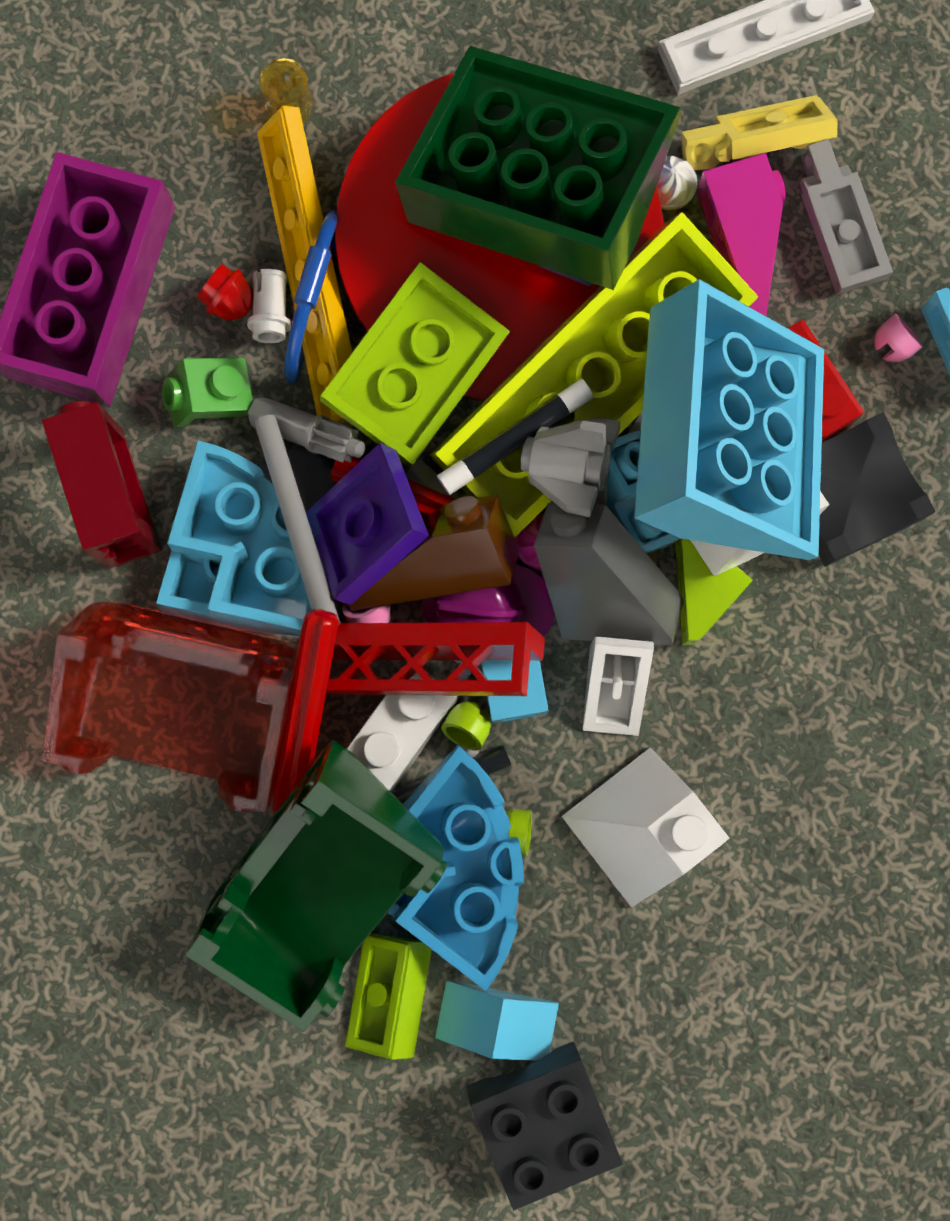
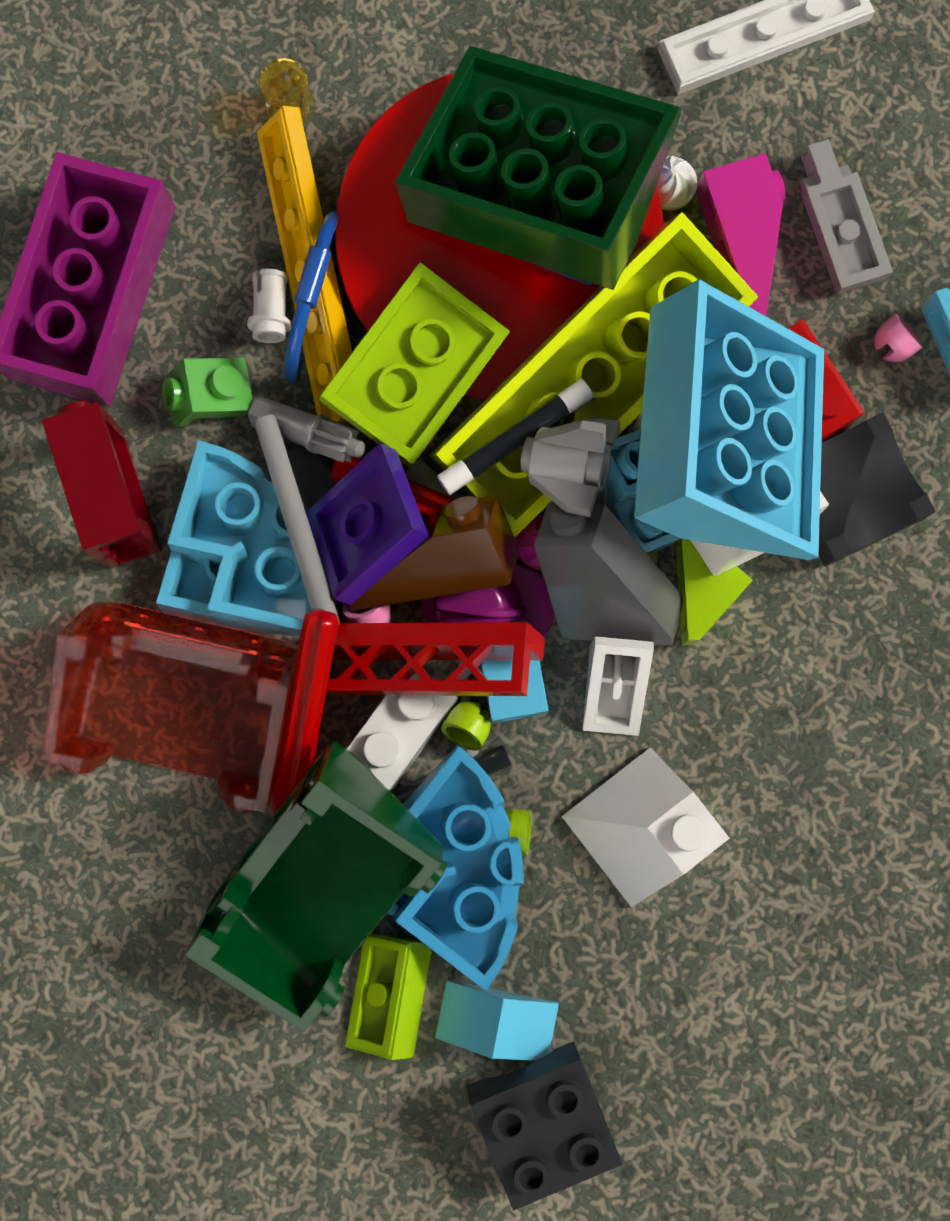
red plate [196,263,253,321] -> none
light yellow hinge [681,95,838,170] -> none

